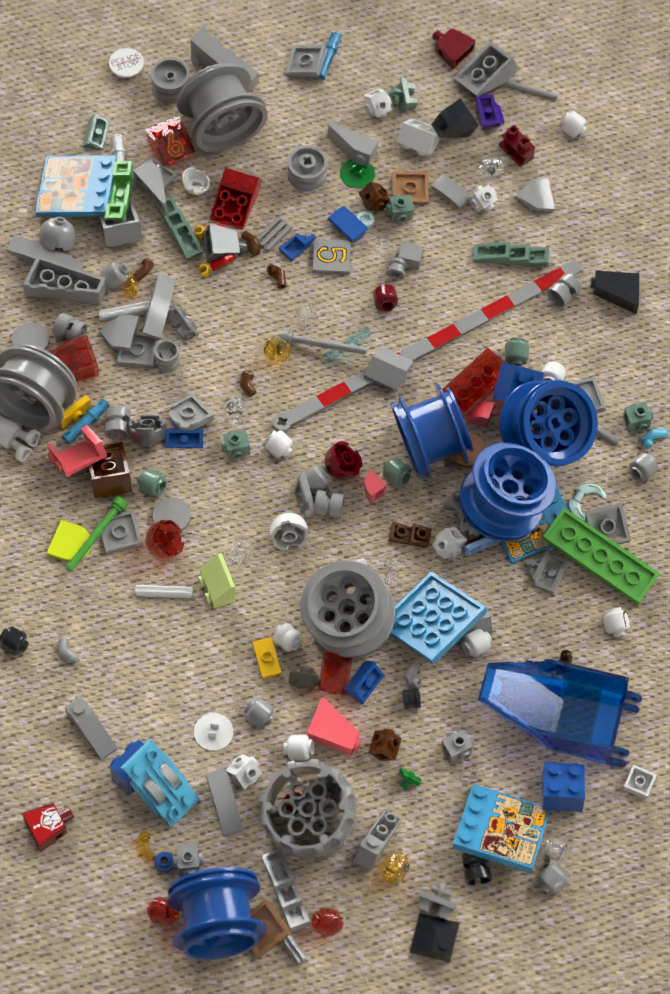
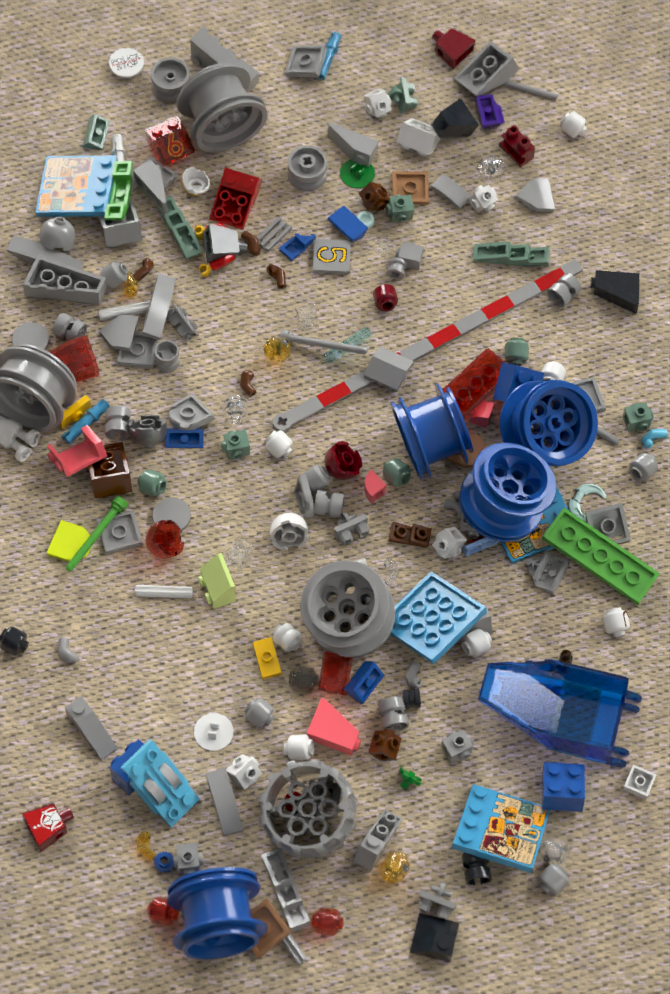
none -> light grey hips [334,512,369,546]
none -> light grey wheel [378,696,409,731]

